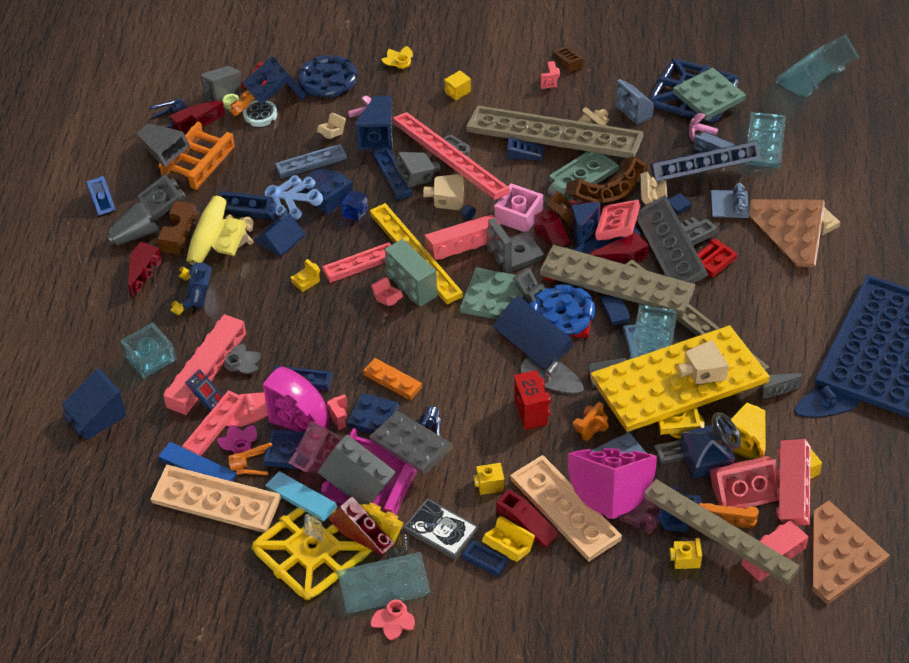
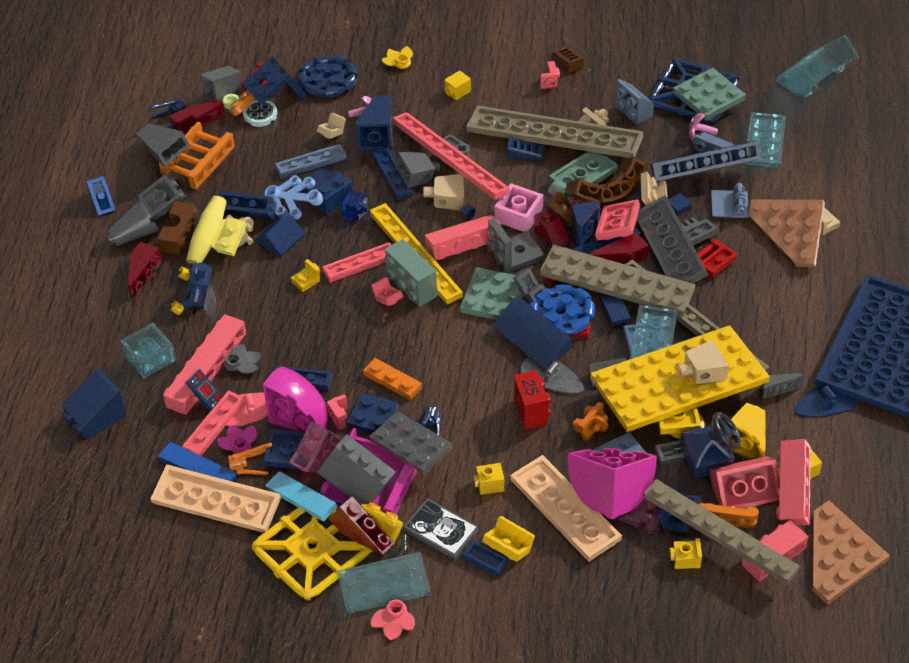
clear slope [304,514,322,541] -> none
dark red slope [496,489,559,548] -> none

